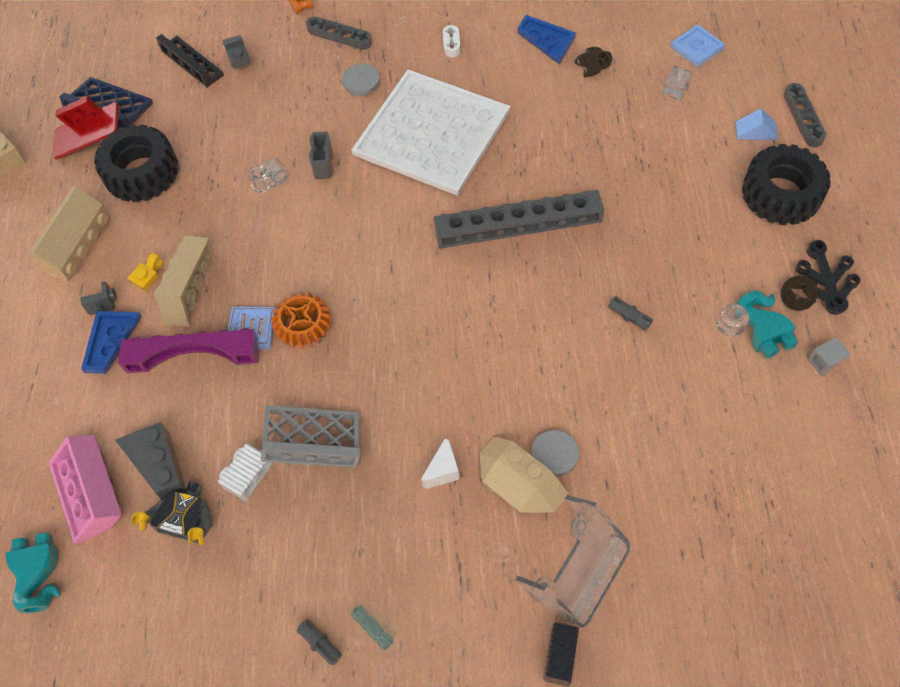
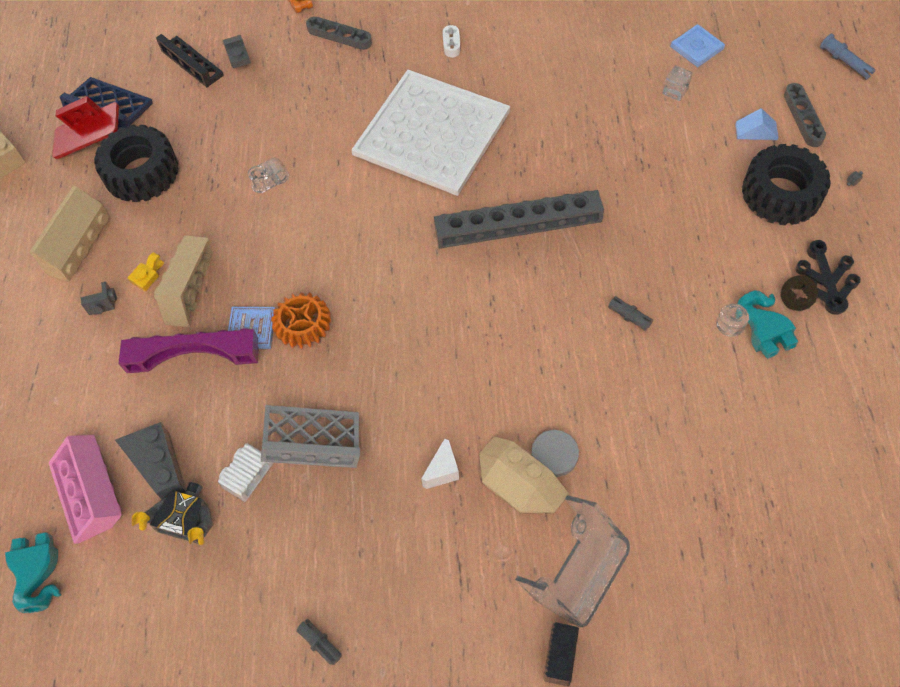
blue wing [81,311,142,374] -> none
dark grey brick [309,131,333,179] -> none
light grey tile [342,64,380,96] -> none
clear light blue axle [351,605,393,650] -> none
blue wing [518,15,576,64] -> none
dark brown plate [575,47,613,77] -> none
light grey panel [808,337,851,377] -> none
none -> sand blue pin [820,33,875,80]
none -> dark grey piece [847,171,863,186]

